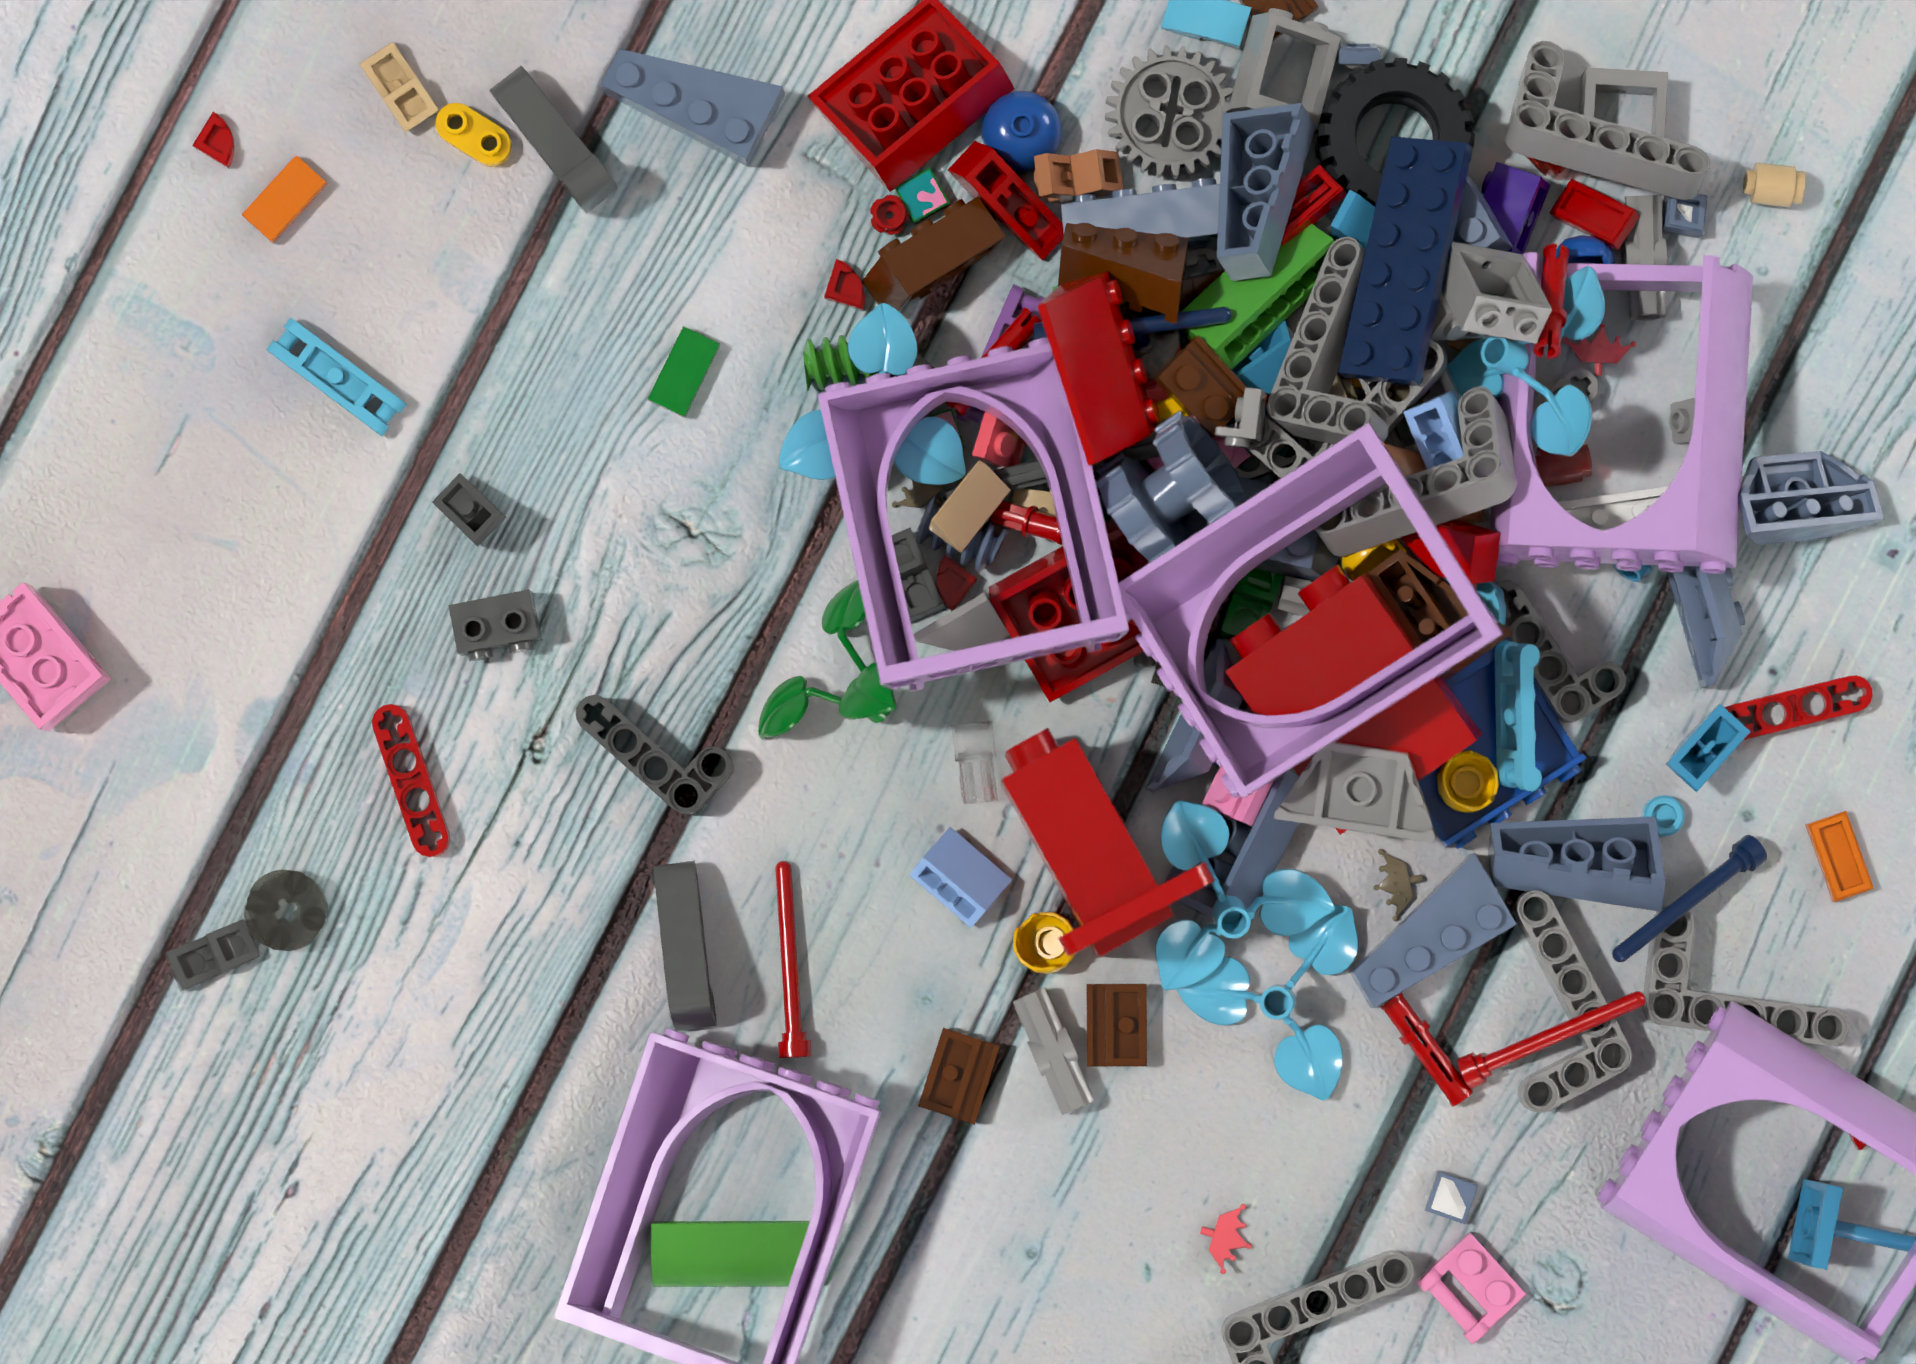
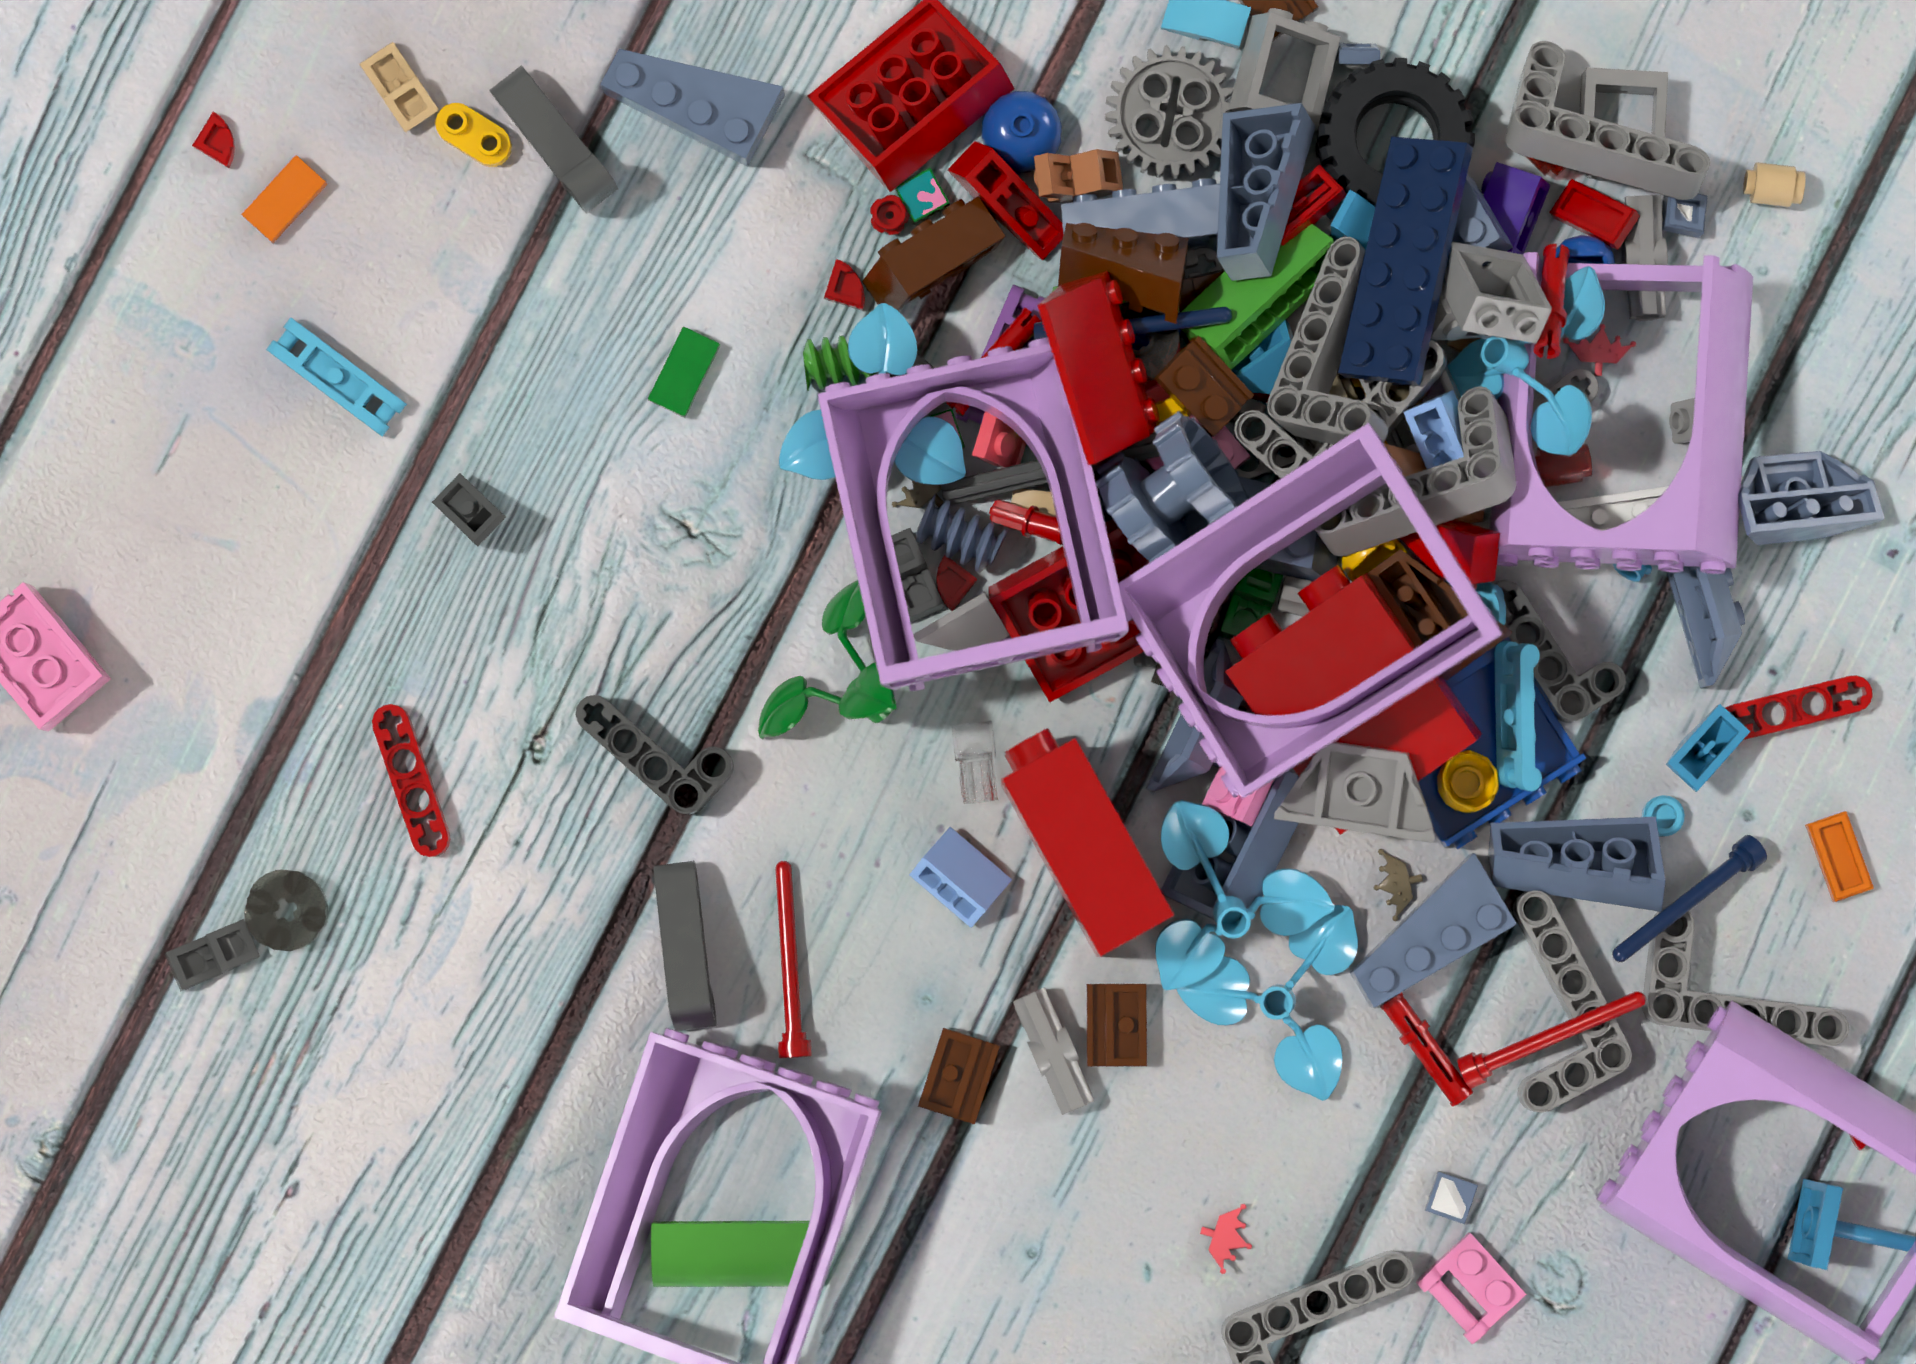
dark grey brick [448,589,542,661] -> none
tan slope [929,459,1010,553] -> none
yellow hair [1013,912,1076,974] -> none
red beam [1058,862,1215,957] -> none
light grey bracket [1215,388,1268,449] -> none

